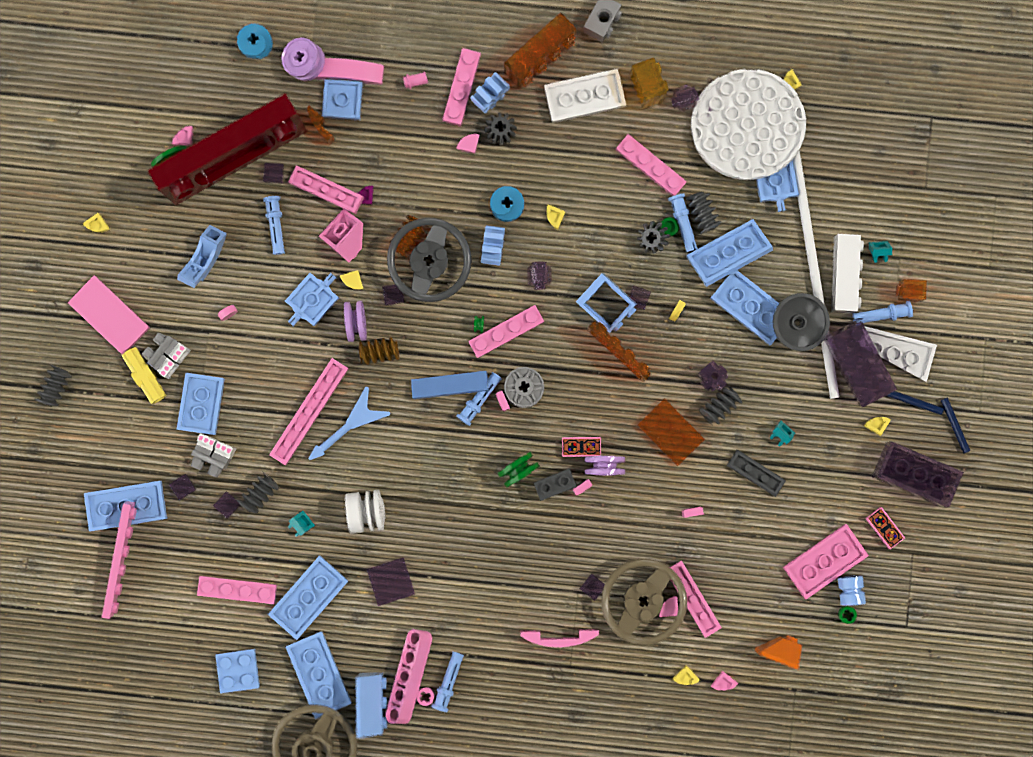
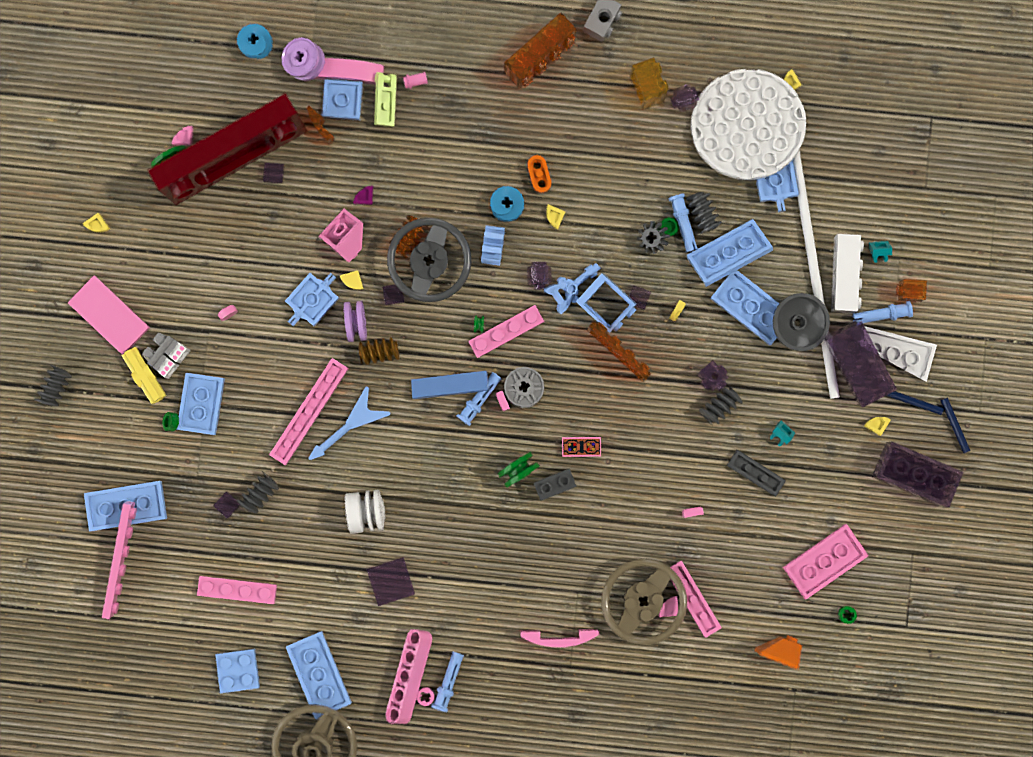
clear purple tile [169,474,196,501] -> none
light blue arch [177,225,227,288] -> none
hips [191,433,236,478] -> none
light blue pin [263,196,285,255] -> none
light blue plate [268,556,349,640] -> none
bright pink tile [288,165,364,214] -> none
teal tile [288,511,315,537] -> none
light blue slope [356,672,387,738] -> none
bright pink plate [443,48,481,126] -> none
bright pink tile [456,134,480,154] -> none
light blue gear [470,72,510,113] -> none
dark grey gear [484,112,517,145] -> none
white plate [544,69,626,123] -> none
bright pink tile [572,479,592,496] -> none
clear purple tile [579,573,605,601] -> none
lavender wheel [585,456,625,475] -> none
bright pink plate [616,134,687,196] -> none
clear orange plate [637,398,705,466] -> none
light yellow tile [672,666,700,685] -> none
bright pink tile [710,671,738,691] -> none
light blue wheel [838,575,866,606] -> none
tile [865,507,905,549] -> none
none -> green tile [162,412,179,432]
none -> yellowish green plate [374,72,396,127]
none -> orange plate [527,155,551,193]
none -> light blue piece [544,263,600,314]

